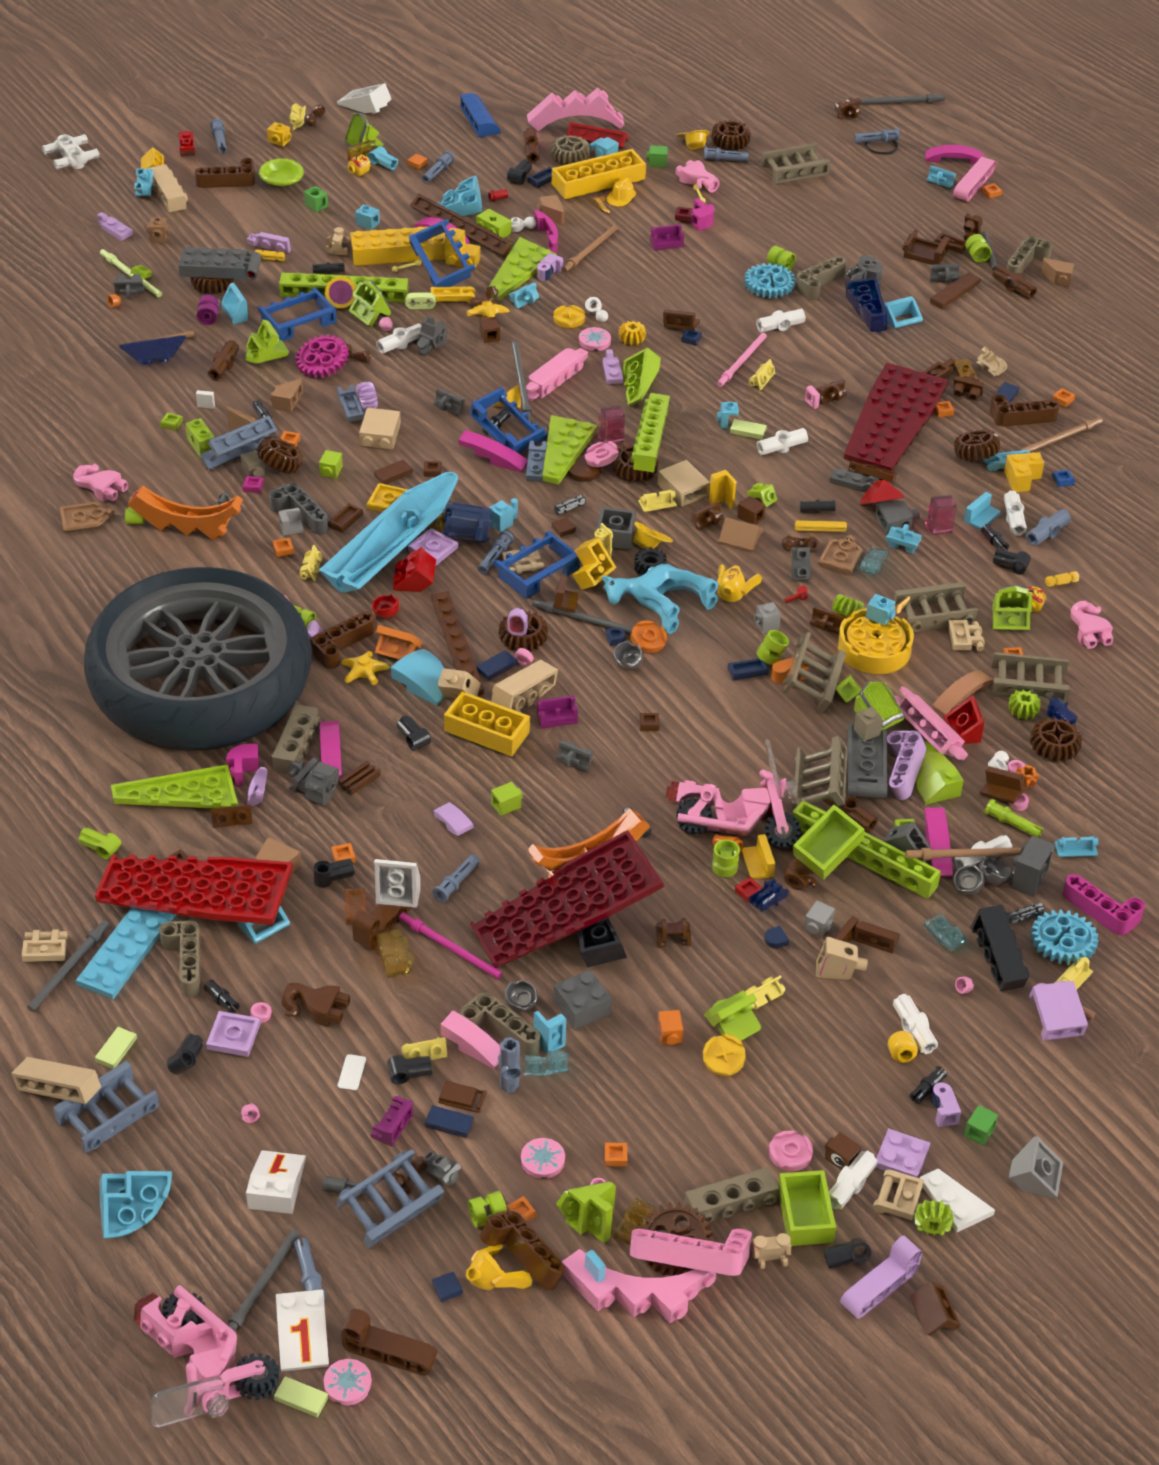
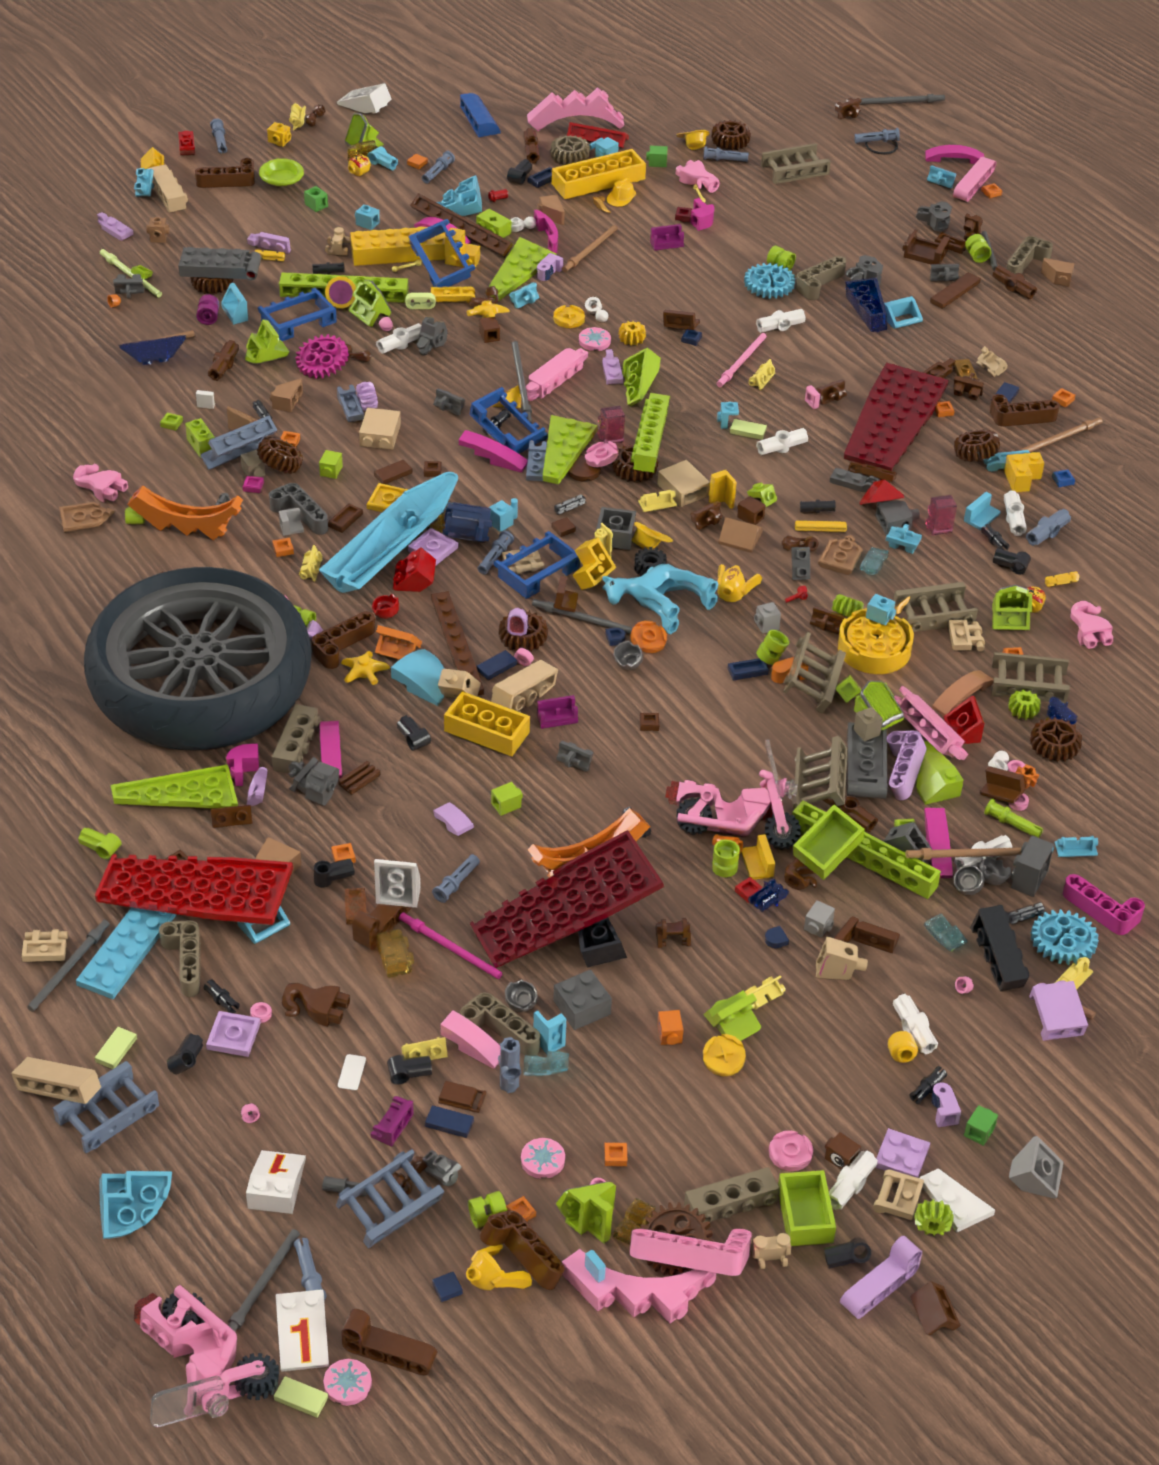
white piece [42,134,100,169] -> none
none -> dark grey hinge [916,201,952,232]

